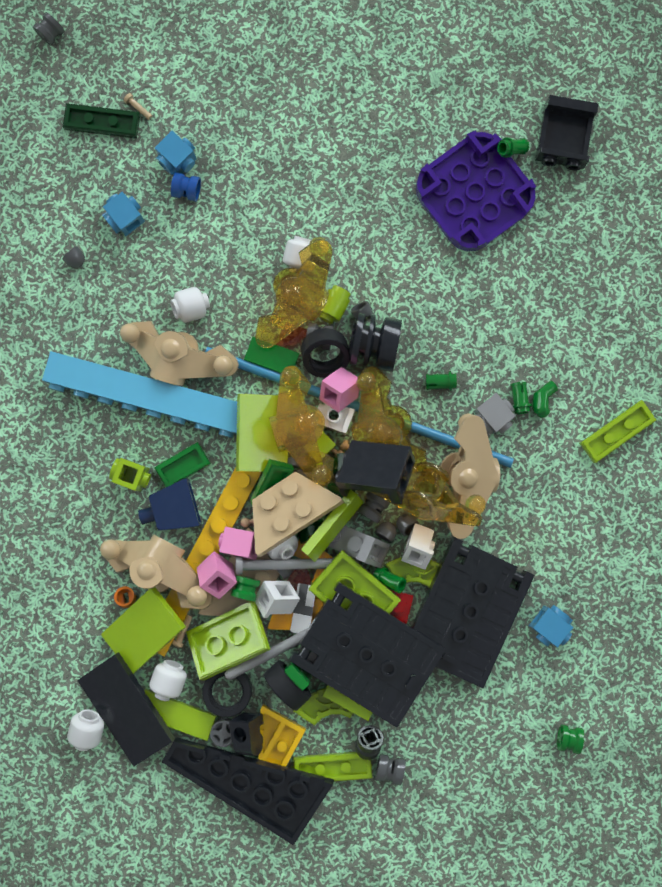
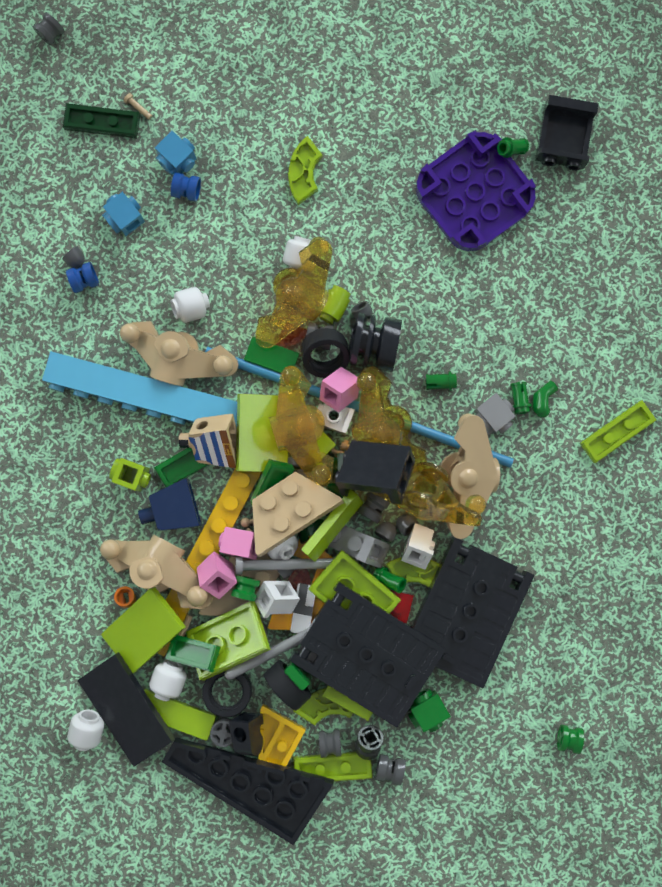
dark azure brick [528,605,574,648] -> none
none -> blue wheel [66,262,99,294]
none -> tile [165,635,221,672]
none -> torso [178,414,237,468]
none -> lime tile [288,136,323,205]
none -> dark grey wheel [319,729,342,758]
none -> green brick [408,688,451,732]

